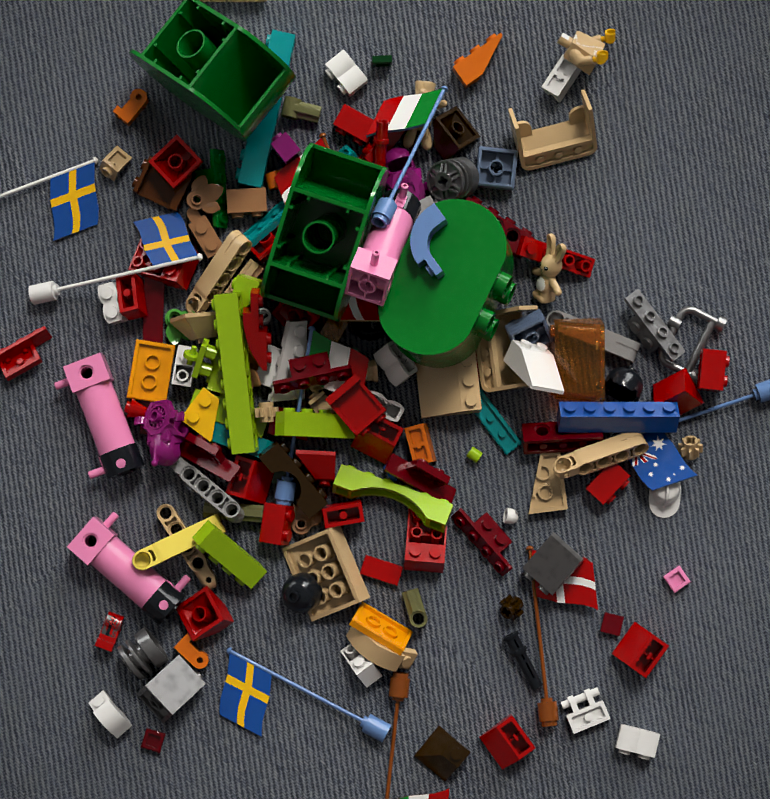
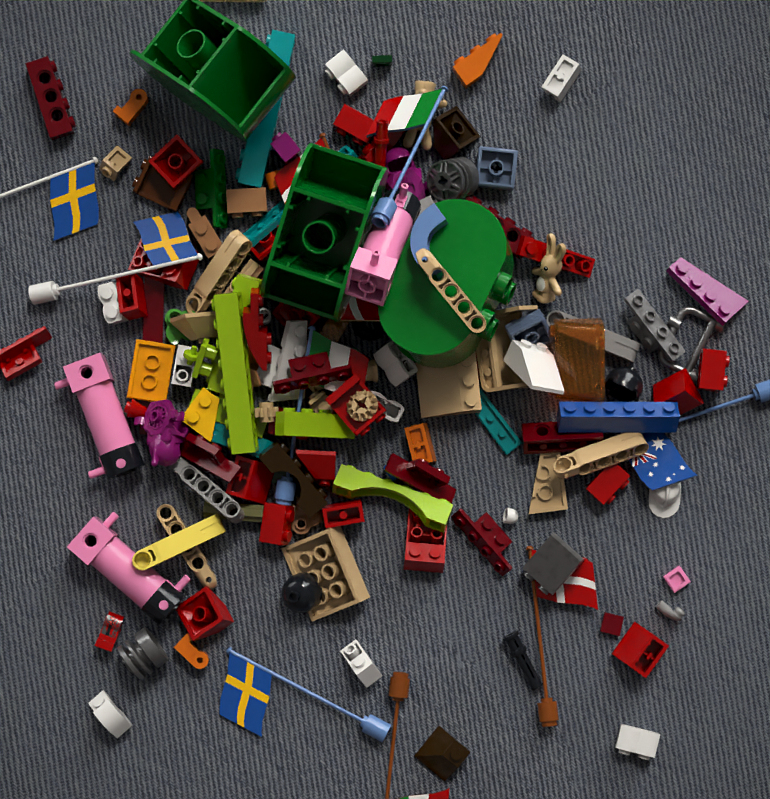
flat silver slope [136,655,206,723] -> none
dark red tile [141,728,166,753] -> none
medium nougat plate [186,175,223,214] -> none
lime brick [192,520,267,589] -> none
olive piece [280,96,322,123] -> none
tan arch [346,626,418,672] -> none
light orange tile [349,601,413,656] -> none
red slope [351,418,404,464] -> none
red tile [360,555,403,586] -> none
olive piece [402,588,428,628] -> none
lime piece [466,447,483,463] -> none
red slope [479,714,535,770] -> none
dark brown gear [499,594,524,621] -> none
tan windscreen [508,89,597,171] -> none
tan torso [557,29,615,75] -> none
white plate [561,687,610,734] -> none
tan gear [678,436,703,460] -> none
none -> dark red brick [25,56,76,141]
none -> tan gear [346,390,378,421]
none -> tan piece [415,248,486,333]
none -> light grey arm [655,600,685,621]
none -> wing [666,257,749,326]

